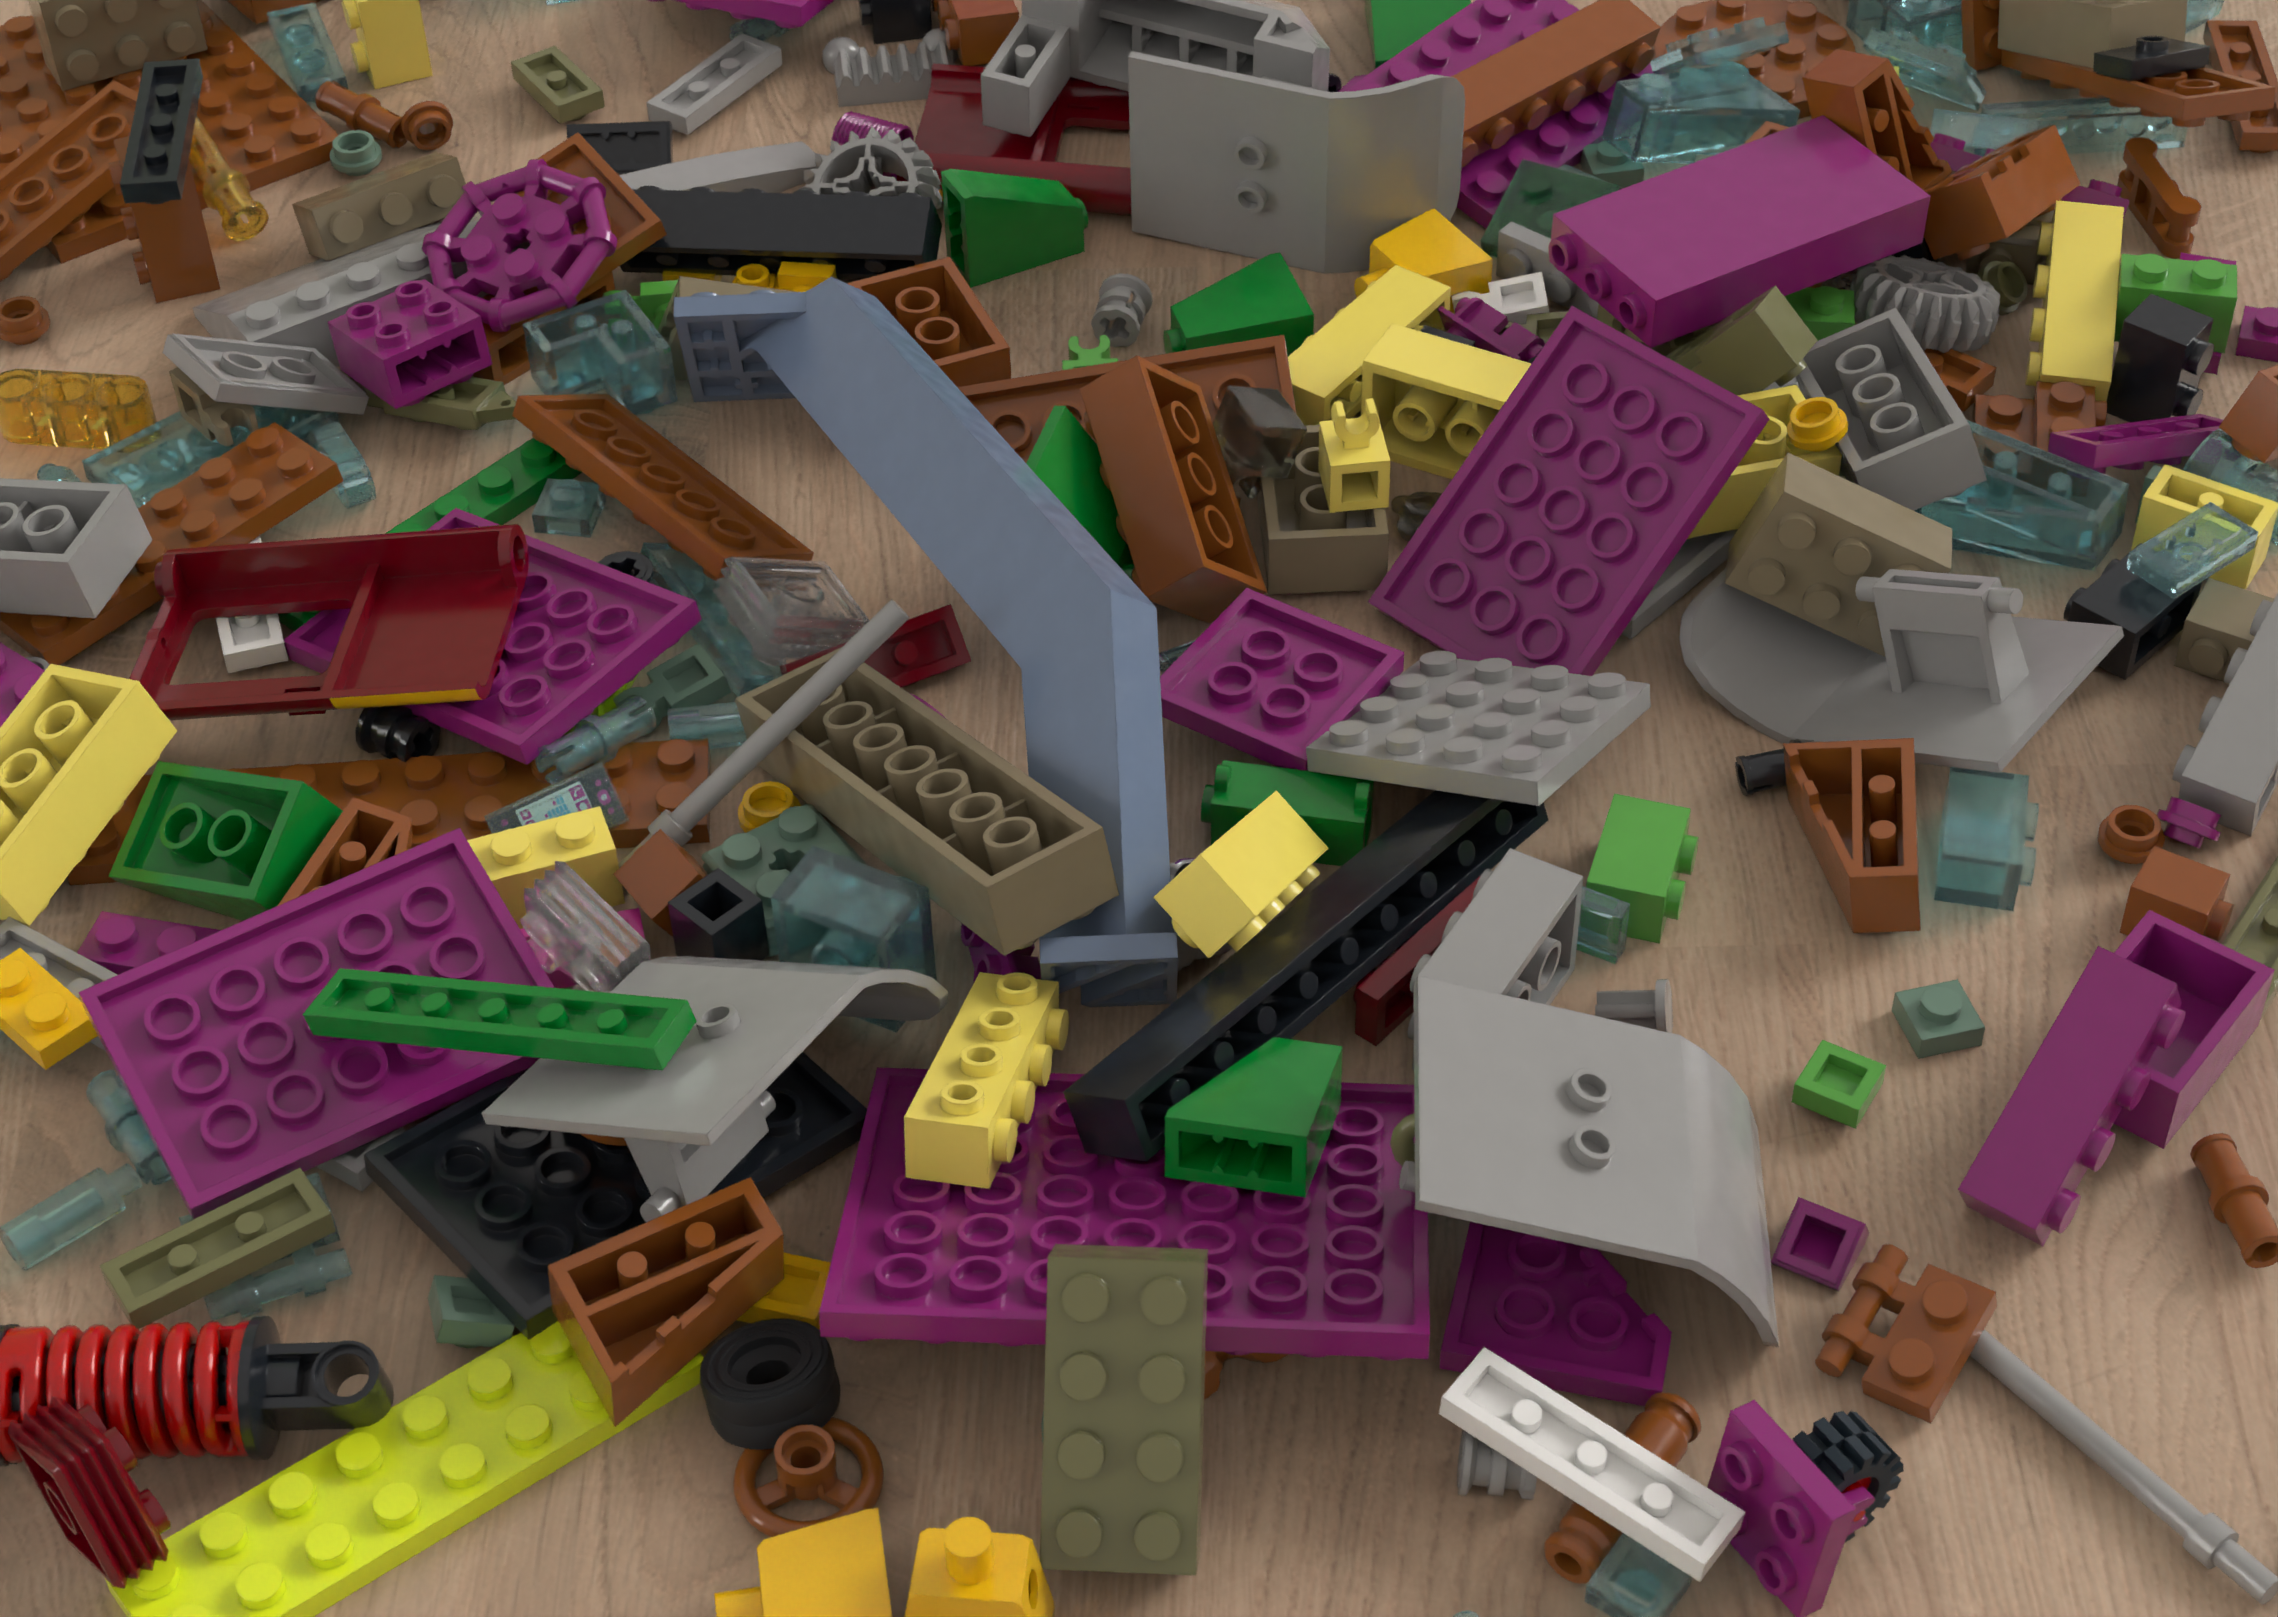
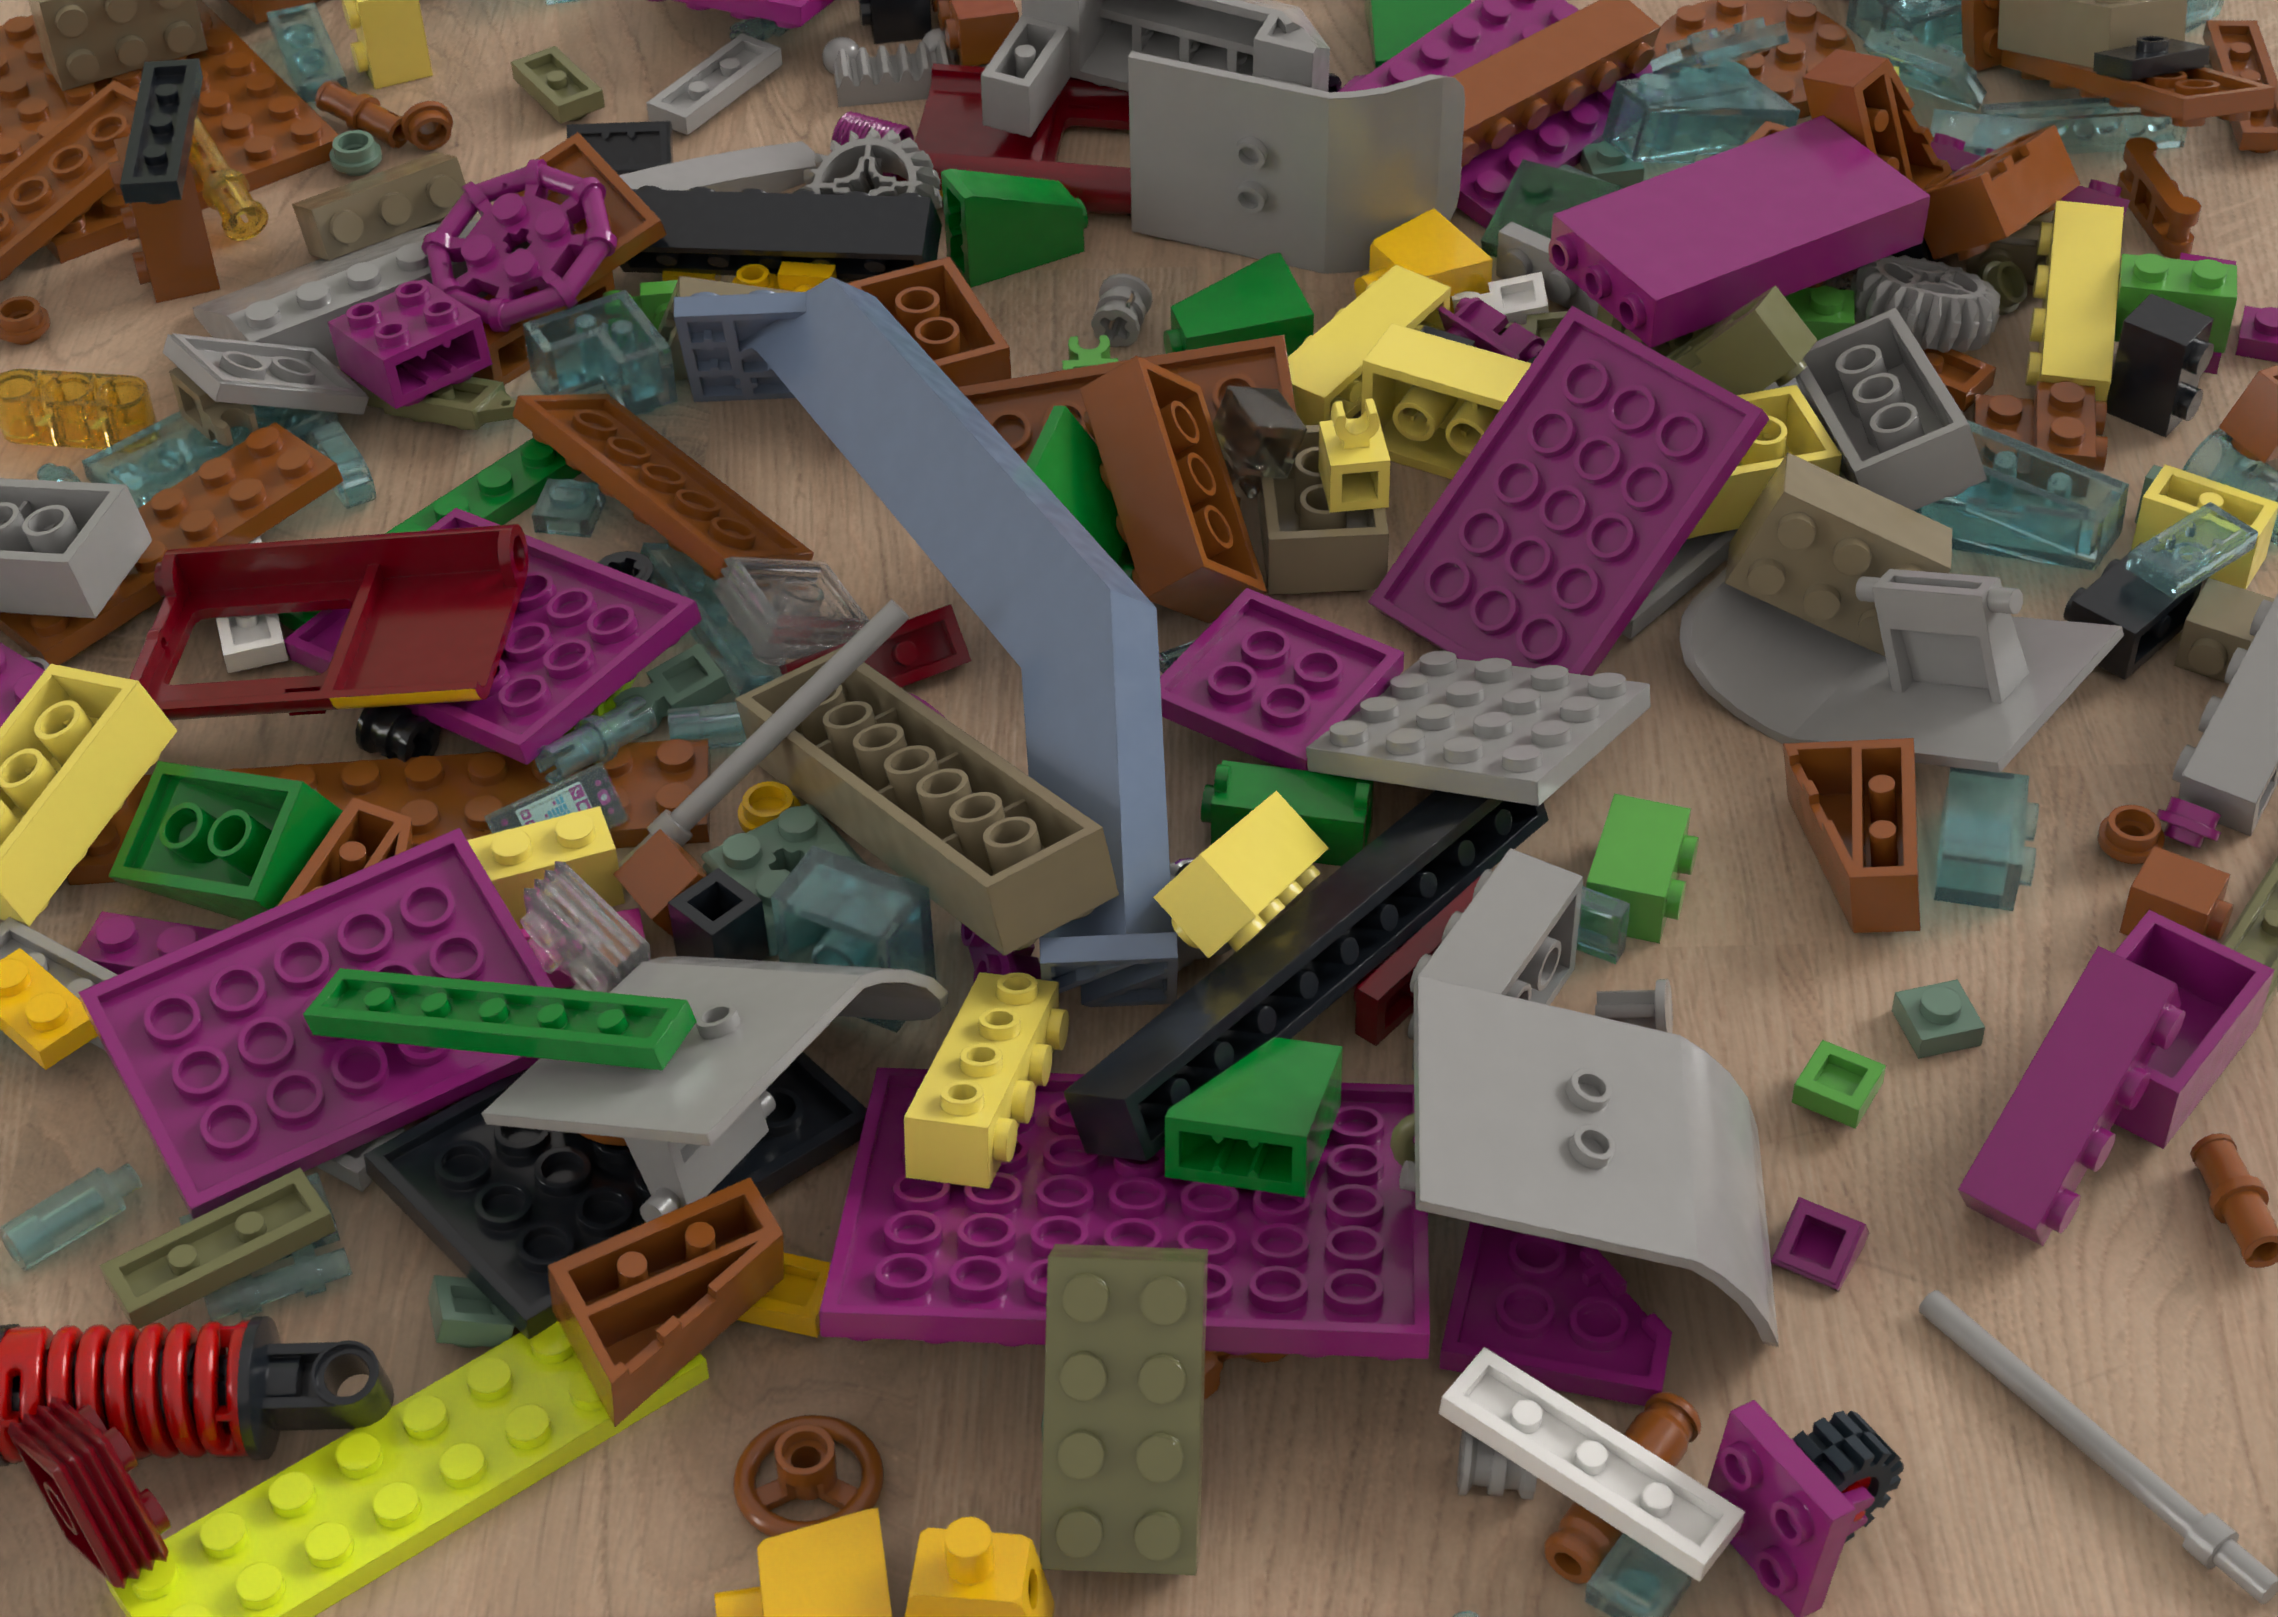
clear light blue pin [86,1070,171,1185] -> none
black tyre [700,1319,841,1450] -> none
clear smoke plate [1391,491,1442,542] -> none
black pin [1735,739,1802,796] -> none
yellow plate [1787,397,1848,452] -> none
dark orange plate [1815,1244,1997,1423] -> none
magenta plate [2047,414,2236,475] -> none

